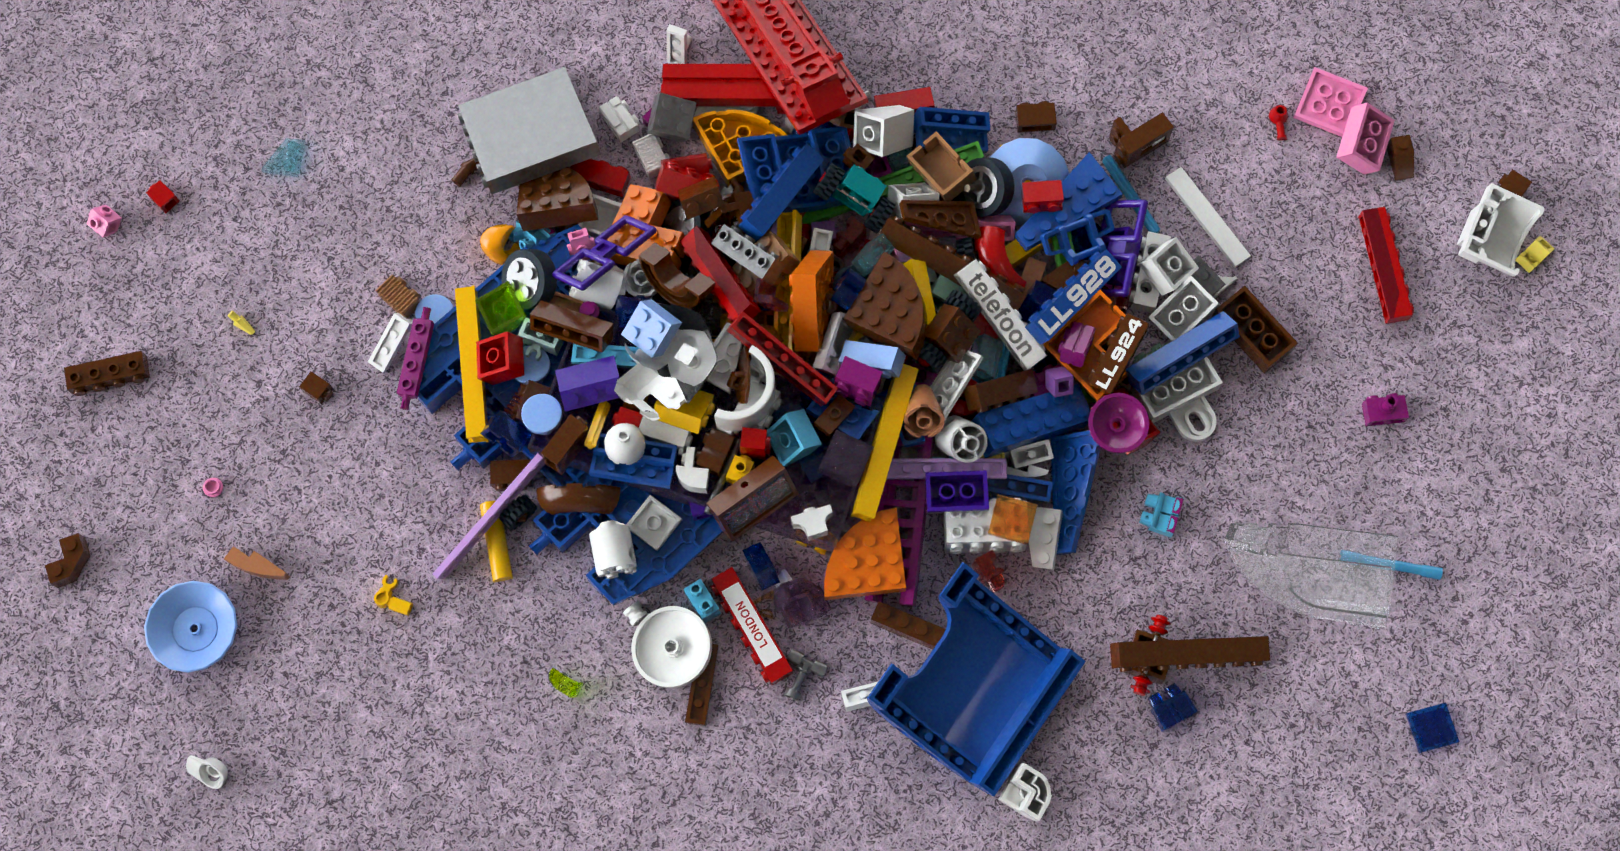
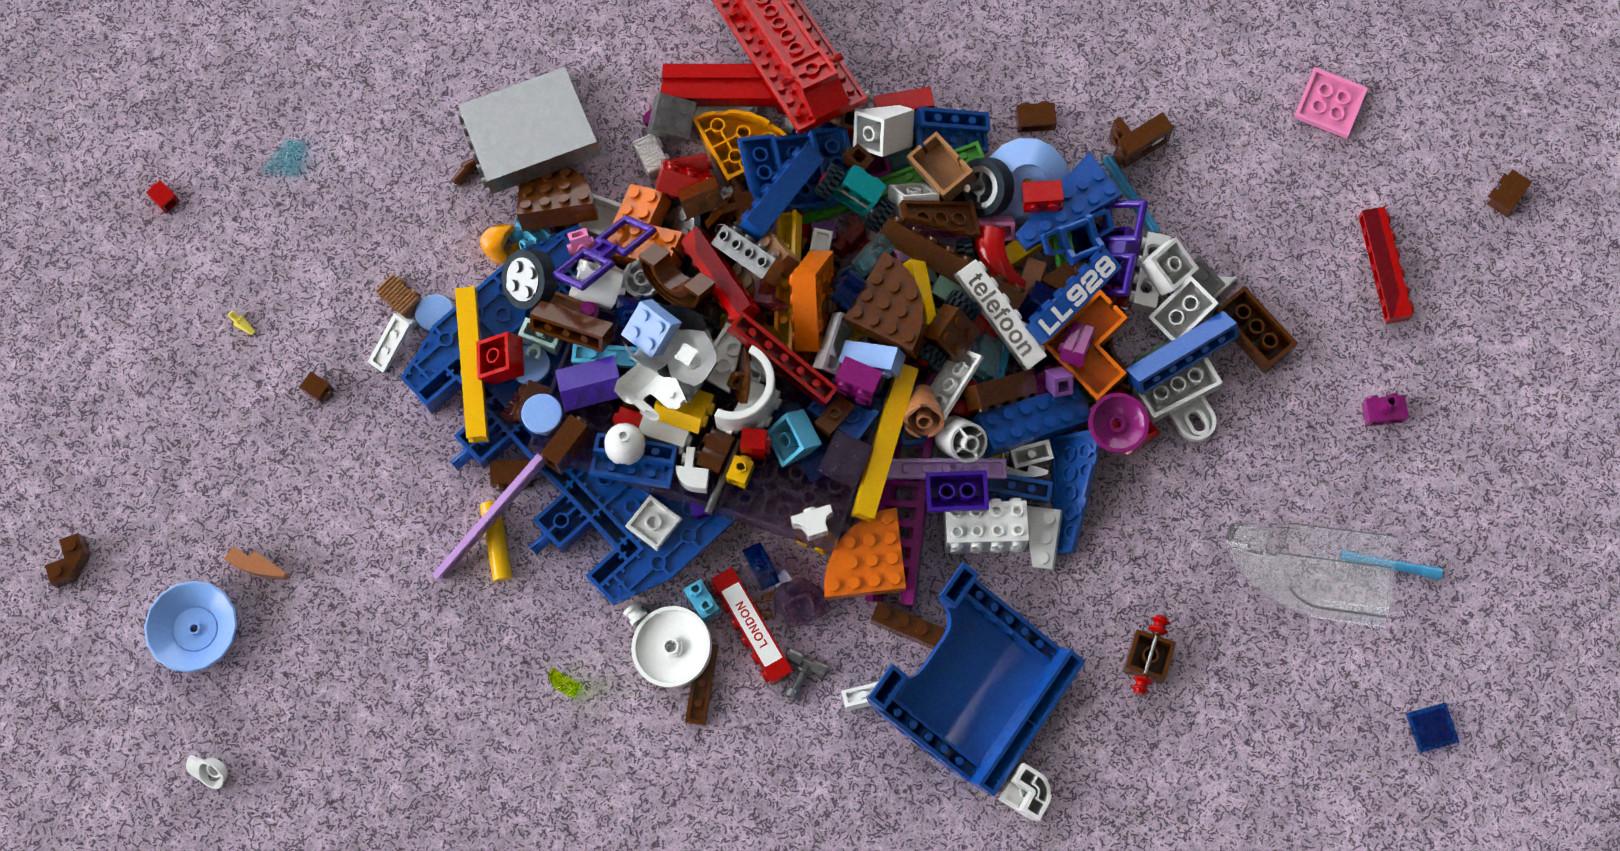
reddish brown brick [64,351,150,396] -> none
bright pink brick [87,204,122,237] -> none
bright pink plate [203,478,223,498] -> none
yellow bar [374,575,413,616] -> none
magenta plate [396,307,434,410] -> none
clear neon green slope [475,281,526,336] -> none
clear blue brick [480,410,532,458] -> none
black wheel [499,494,537,531] -> none
reddish brown brick [537,483,621,515] -> none
red brick [570,158,631,198] -> none
yellow axle [584,401,611,449] -> none
white cylinder [589,520,637,579] -> none
white brick [599,96,640,143] -> none
white piece [666,24,692,64] -> none
reddish brown brick [706,456,799,542] -> none
clear red hips [972,549,1006,593] -> none
clear orange tile [988,494,1038,545] -> none
reddish brown brick [1088,313,1149,395] -> none
reddish brown brick [1110,636,1271,672] -> none
medium azure hips [1139,492,1184,538] -> none
clear blue hips [1148,683,1198,732] -> none
white tile [1165,167,1251,268] -> none
red bar [1269,105,1288,140] -> none
bright pink brick [1336,102,1395,174] -> none
reddish brown slope [1387,135,1414,181] -> none
white piece [1457,183,1545,277] -> none
light yellow slope [1515,236,1555,273] -> none

